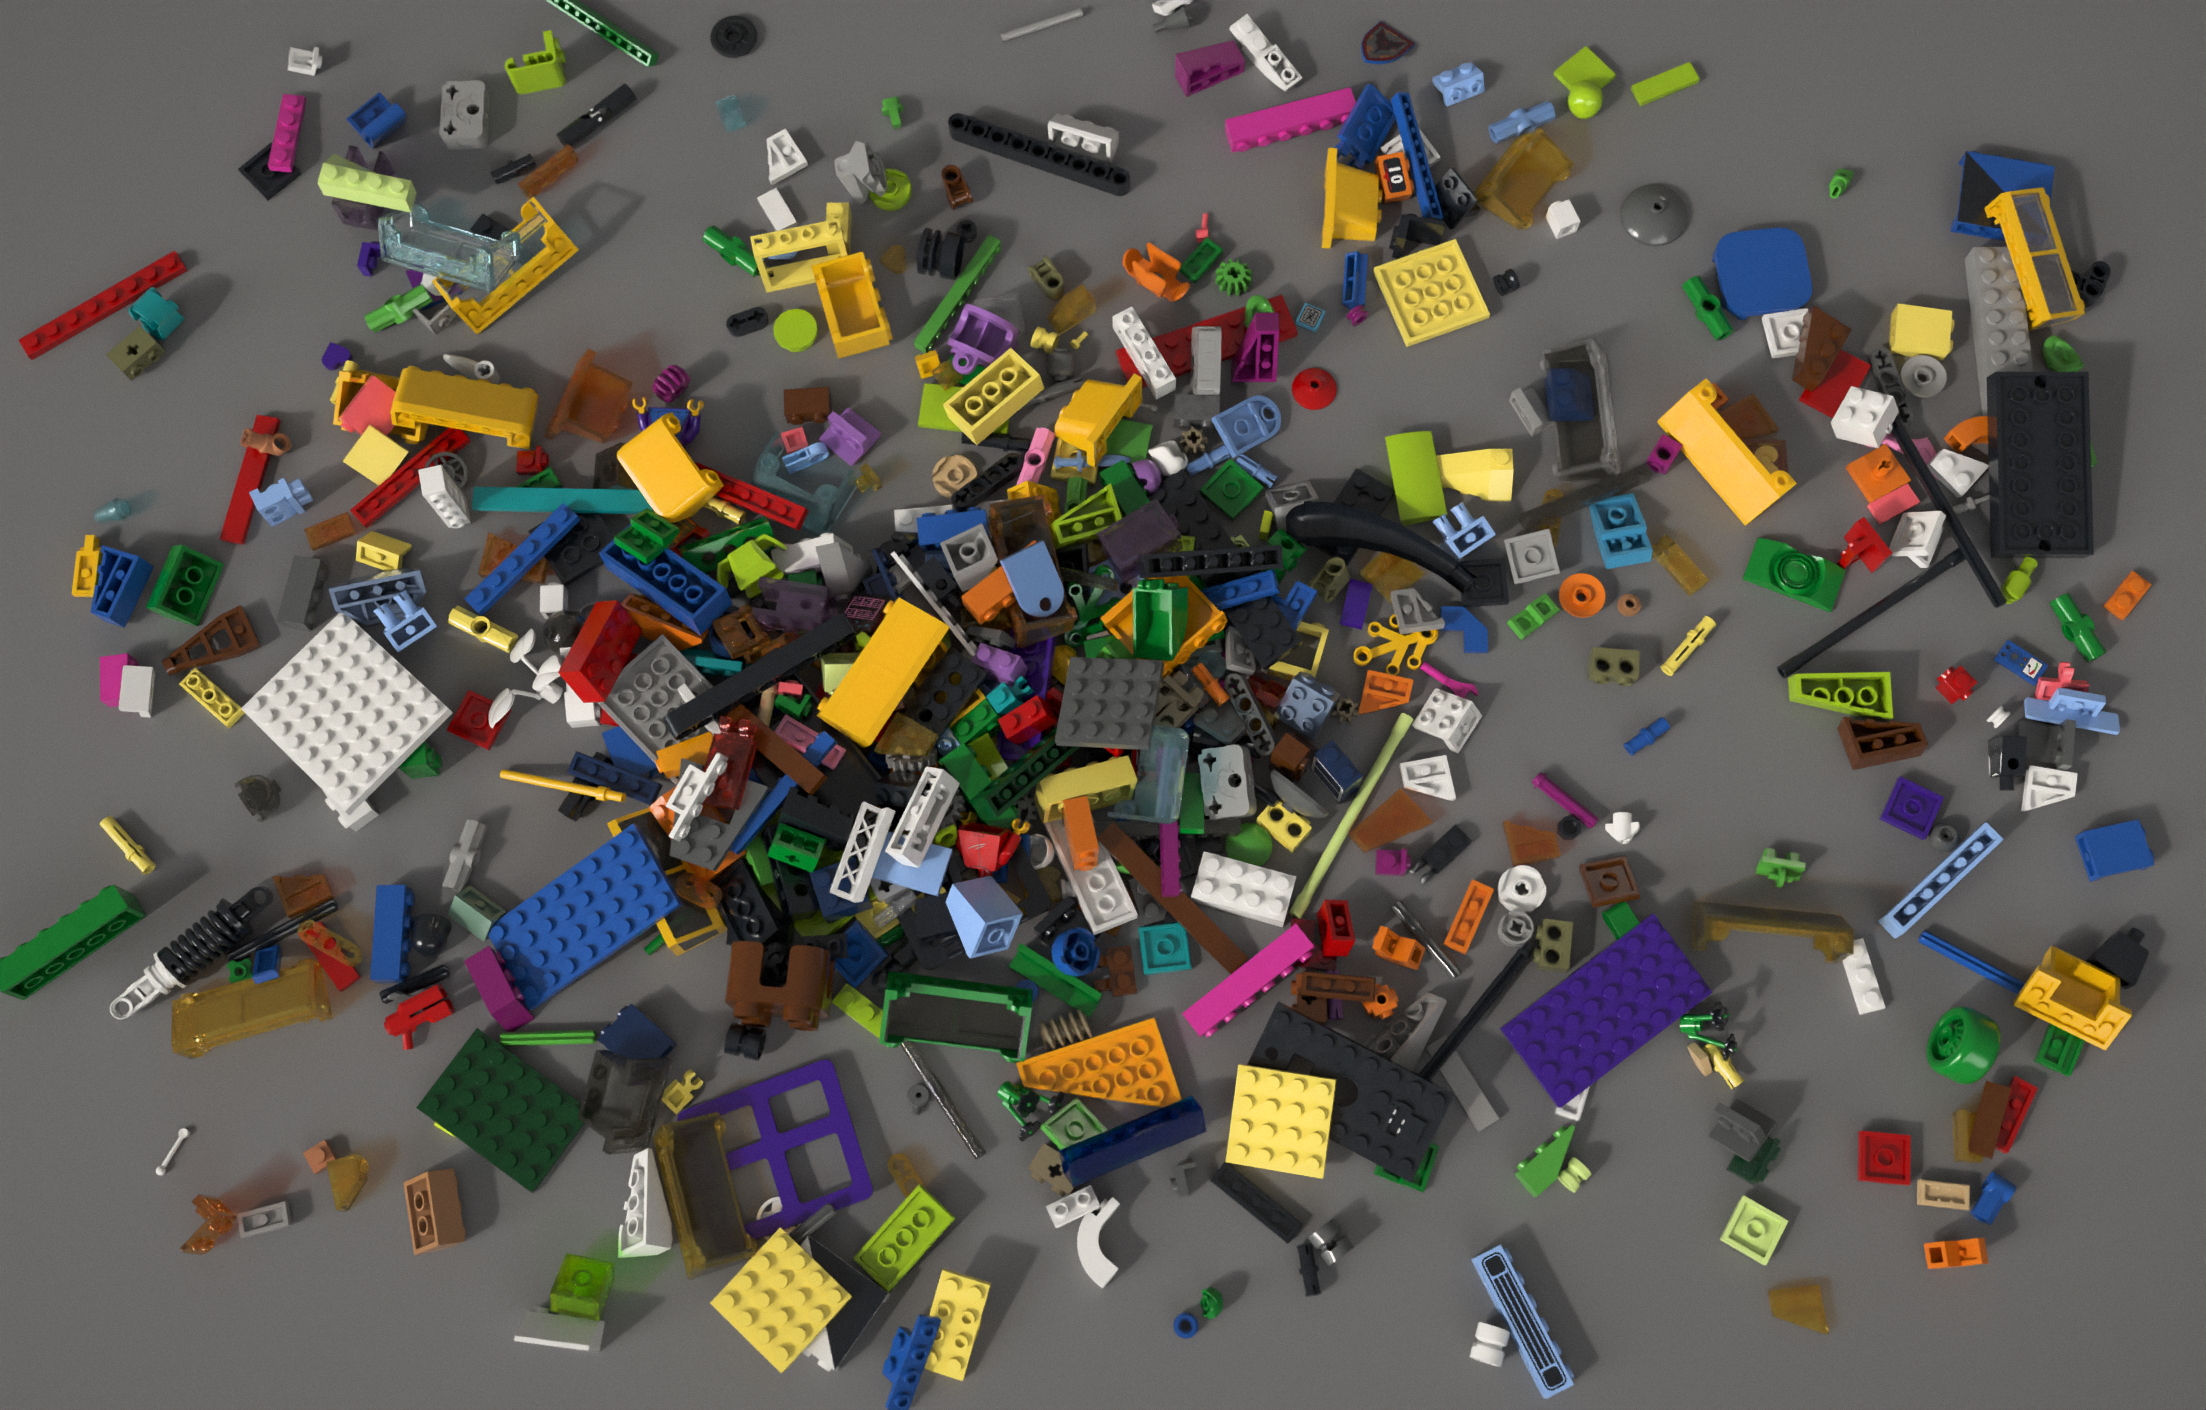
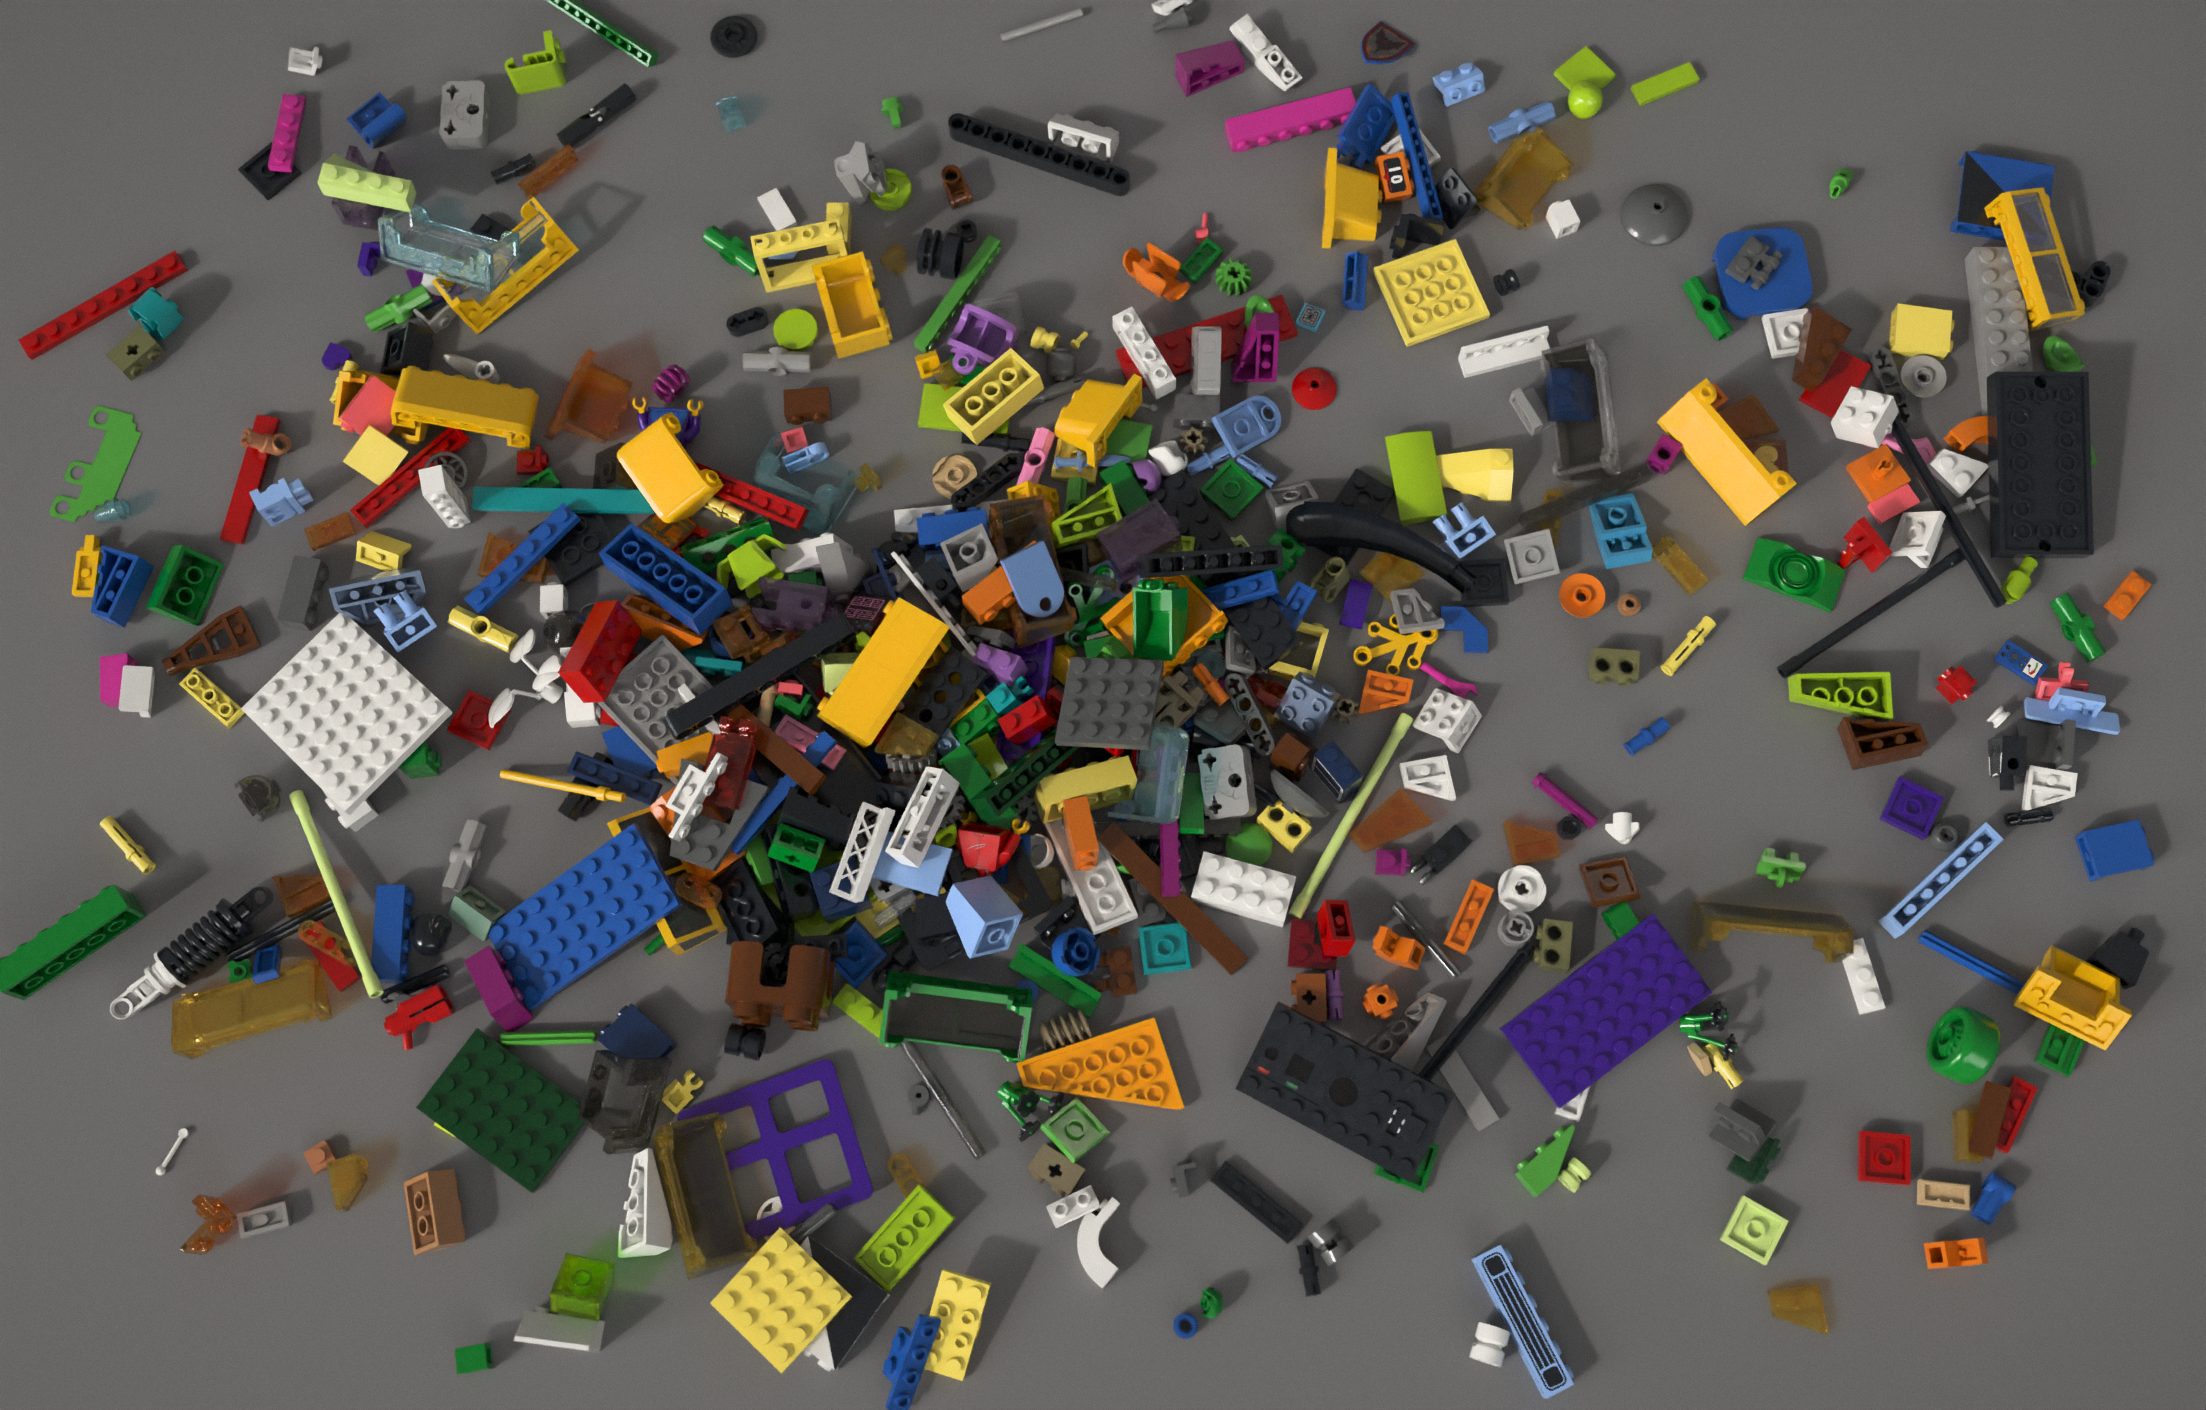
green slope [614,508,680,564] -> none
white wing [767,129,808,186] -> none
medium lavender bracket [819,408,881,466] -> none
olive piece [1027,256,1064,300] -> none
clear yellow slope [1047,284,1096,335] -> none
clear blue brick [1059,1096,1206,1187] -> none
dark pink brick [1182,924,1315,1038] -> none
light yellow plate [1226,1064,1337,1179] -> none
neon yellow tile [1259,510,1273,541] -> none
reddish brown tile [1301,971,1376,1003] -> none
magenta bush [1346,305,1369,326] -> none
bright green slope [1507,593,1560,641] -> none
none -> bright green piece [50,406,141,522]
none -> yellowish green piece [289,790,384,998]
none -> black slope [380,322,433,376]
none -> green panel [455,1343,494,1375]
none -> light grey piece [743,347,812,376]
none -> white fence [1458,325,1551,378]
none -> dark grey plate [1725,235,1782,290]
none -> black axle [2004,808,2054,827]

